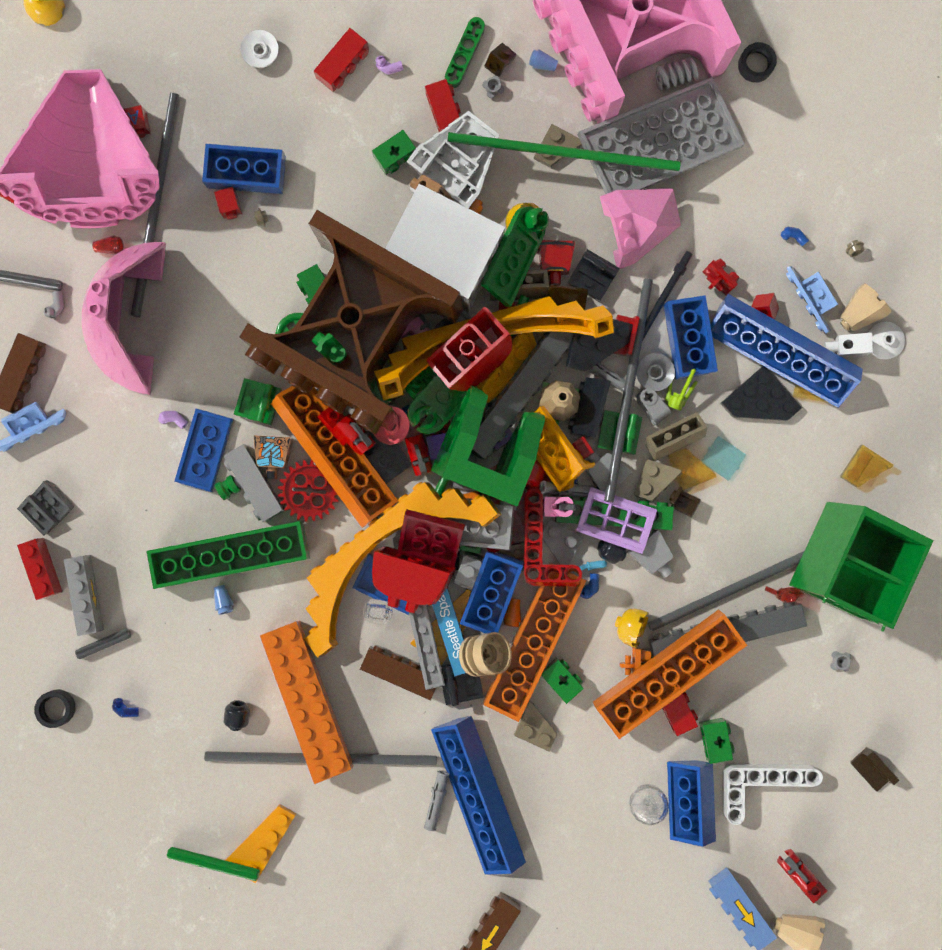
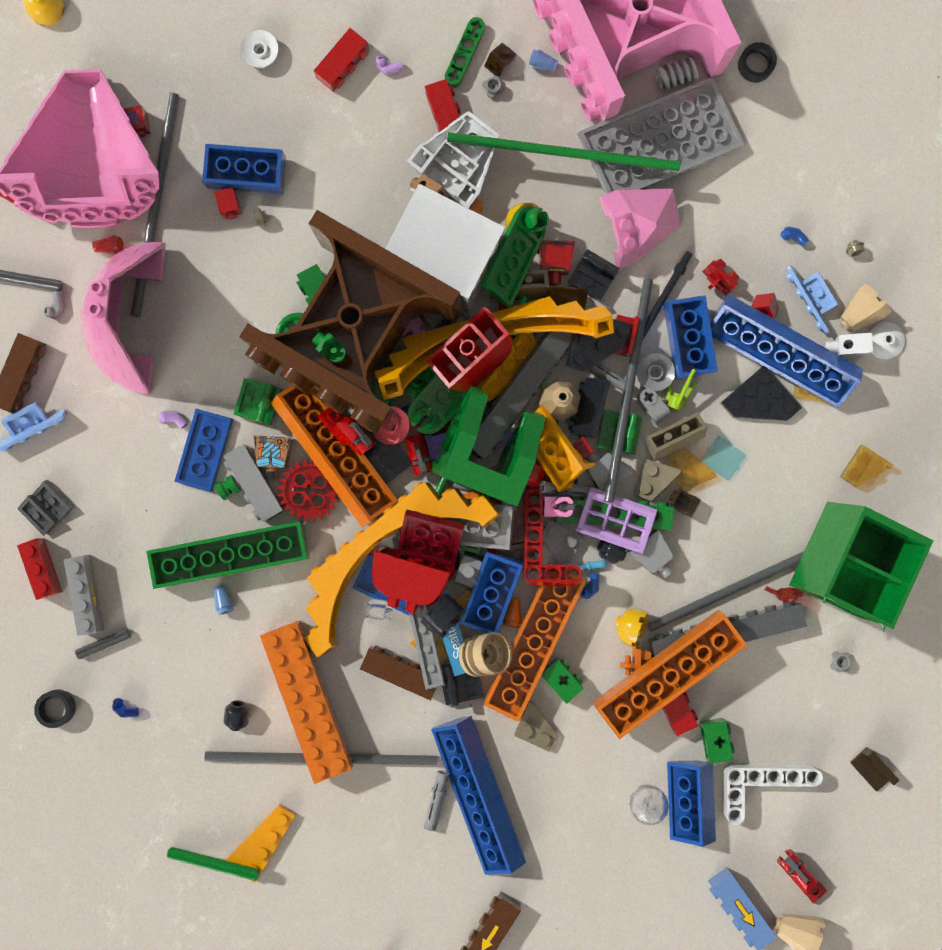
green brick [372,130,416,175] -> none
dark tan wing [534,124,582,168] -> none
none -> black brick [420,593,466,640]

